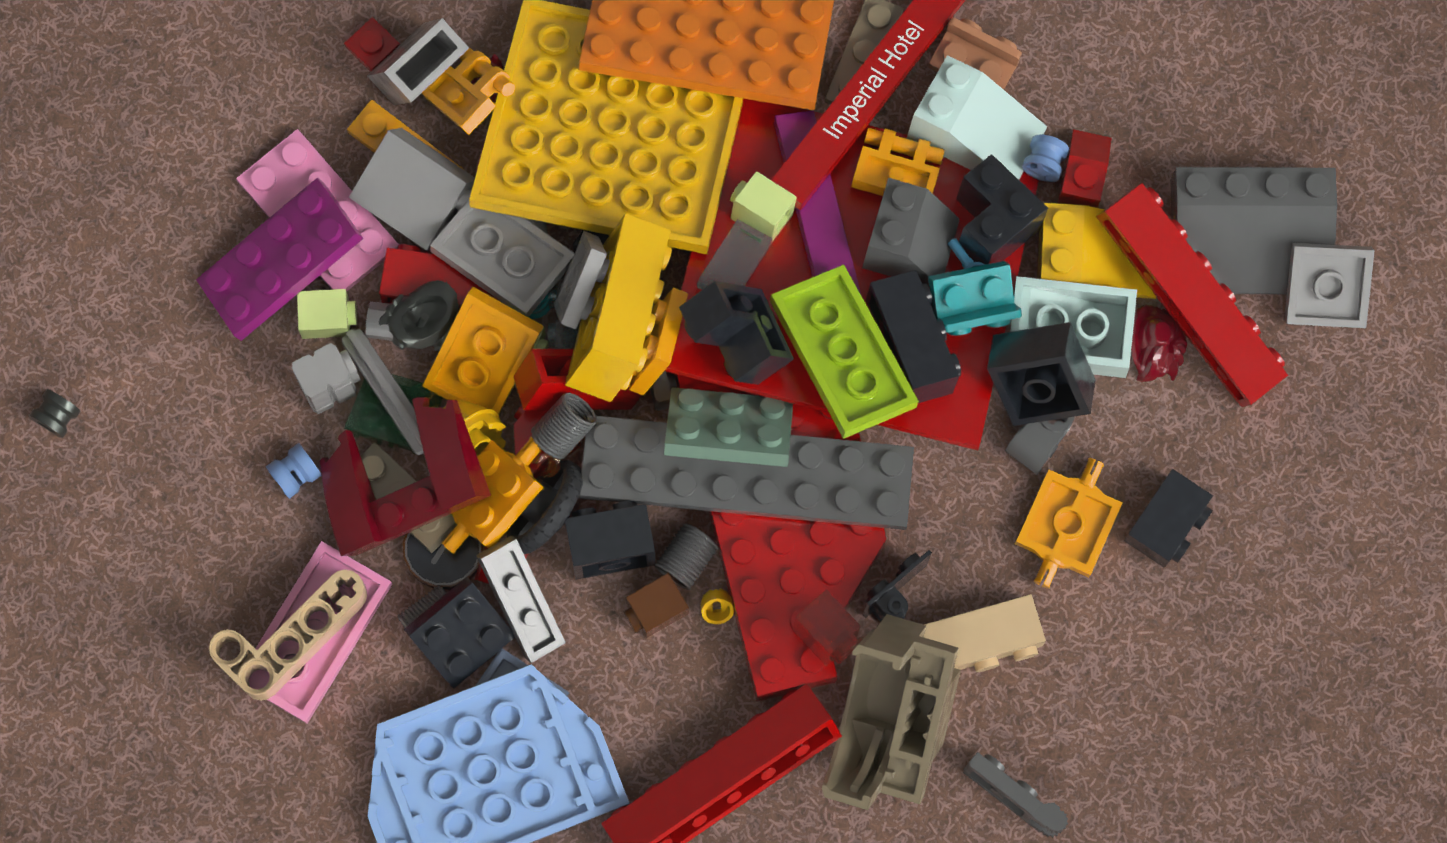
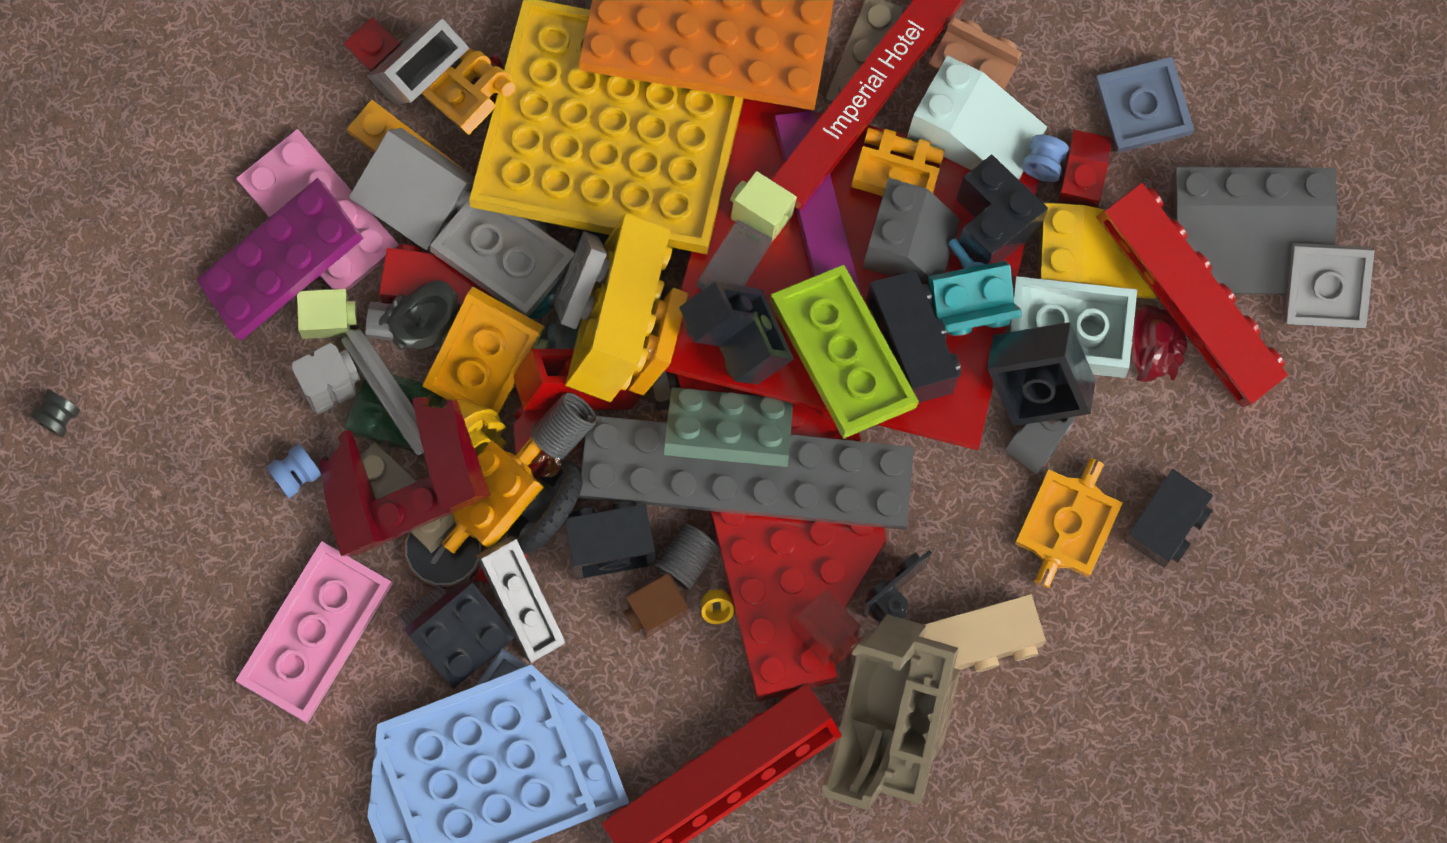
tan beam [209,569,367,701] -> none
dark grey hinge [963,752,1068,838] -> none
none -> sand blue plate [1095,57,1194,154]

